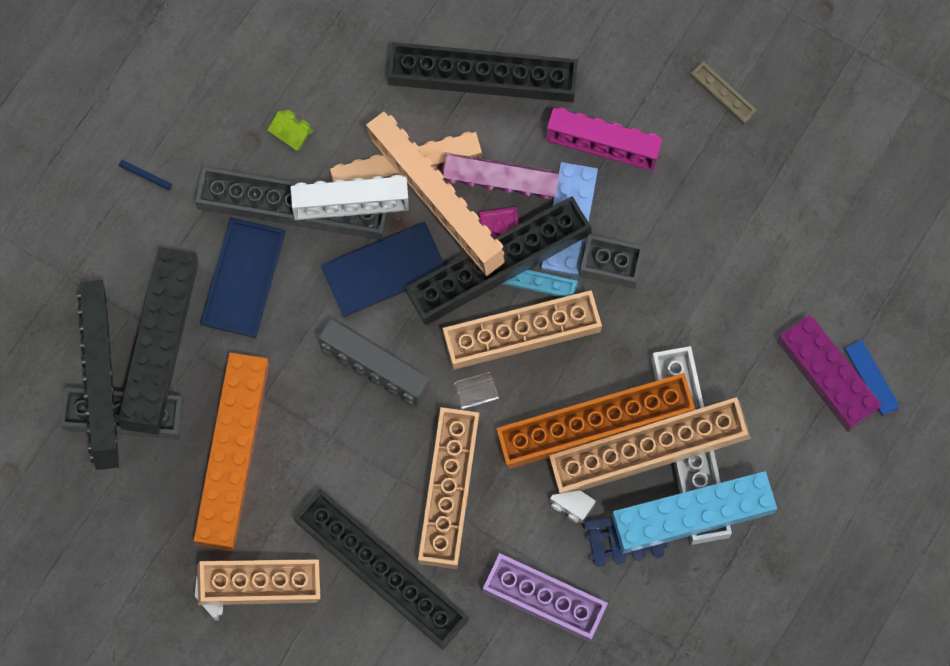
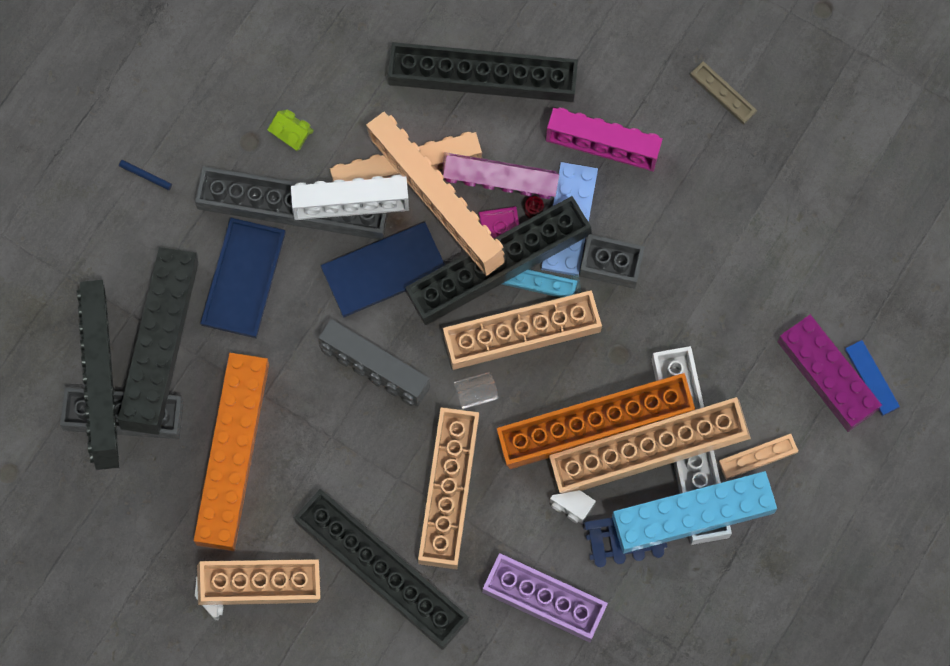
none -> dark red wheel [525,196,544,219]
none -> light nougat plate [719,434,798,480]

